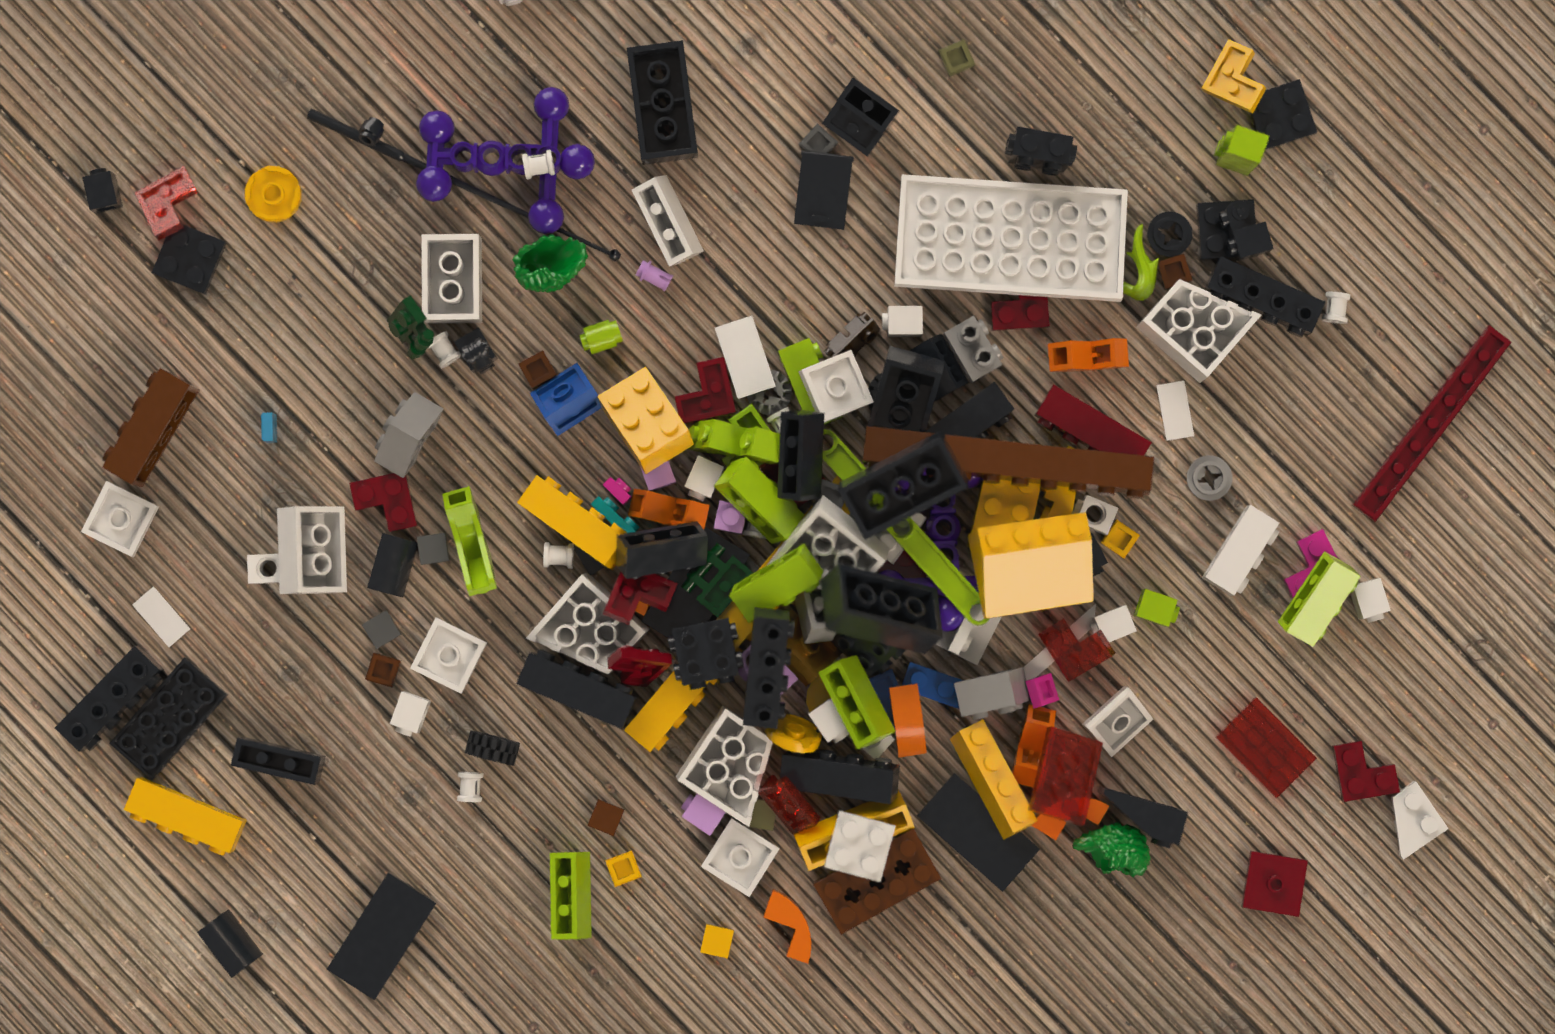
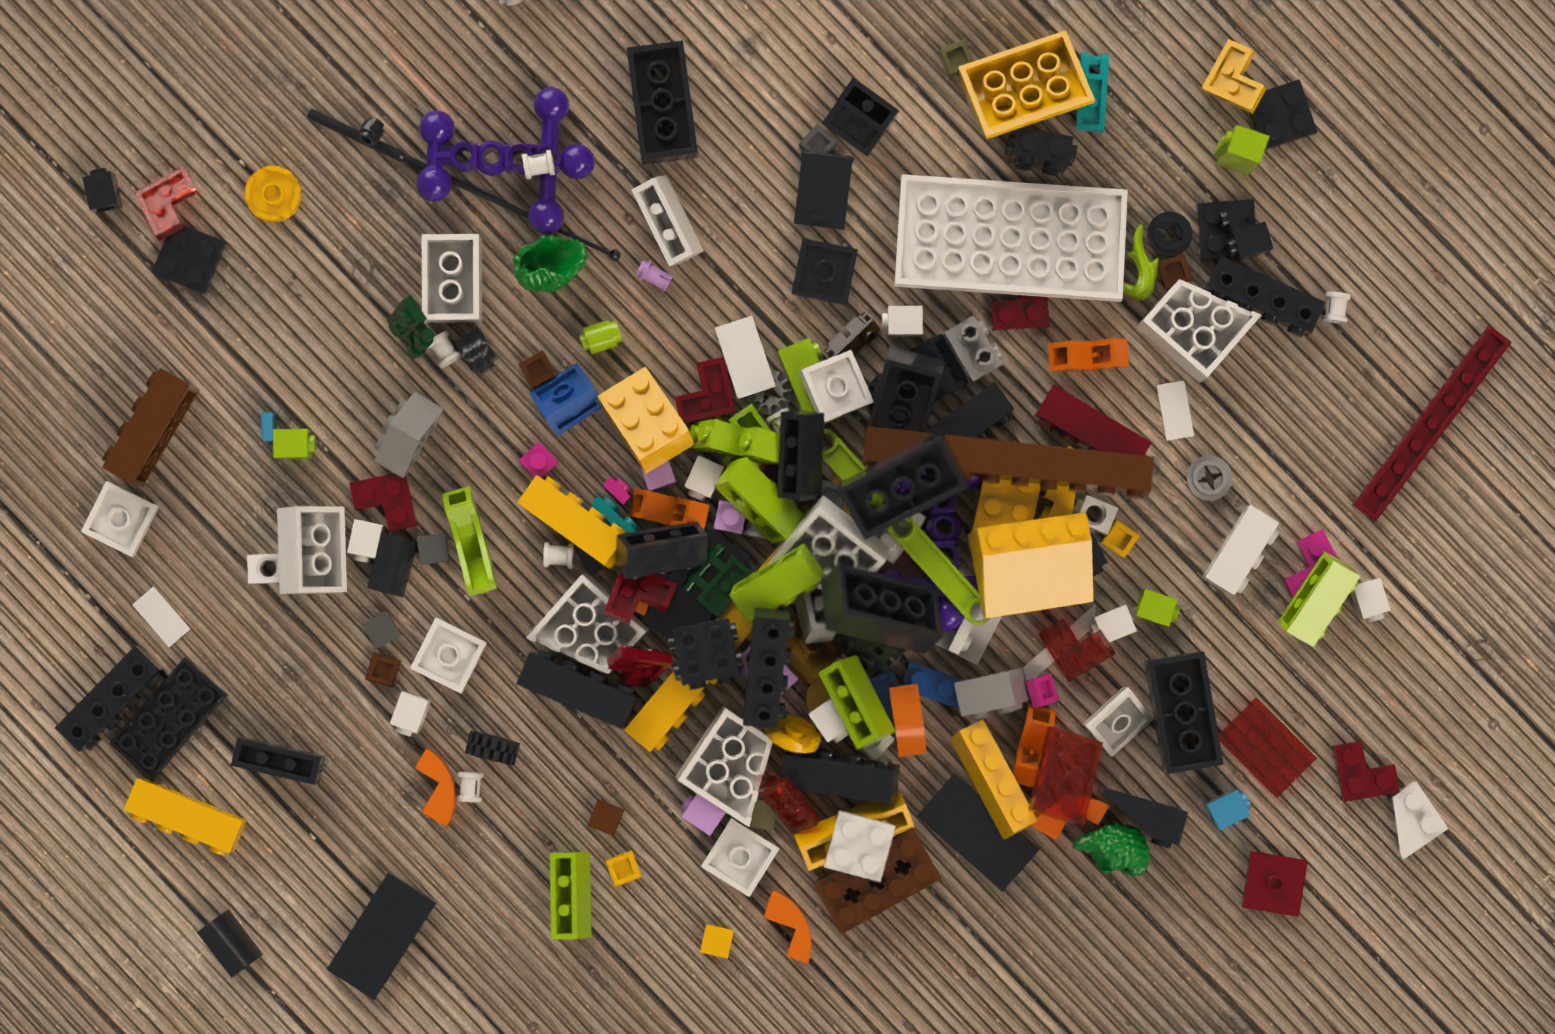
none -> lime brick [273,429,316,459]
none -> white brick [347,519,386,563]
none -> orange brick [415,748,457,827]
none -> dark pink plate [519,442,559,478]
none -> black plate [791,238,858,306]
none -> yellow slope [958,30,1095,139]
none -> teal plate [1075,52,1109,133]
none -> black brick [1144,651,1224,774]
none -> dark azure brick [1203,789,1251,831]

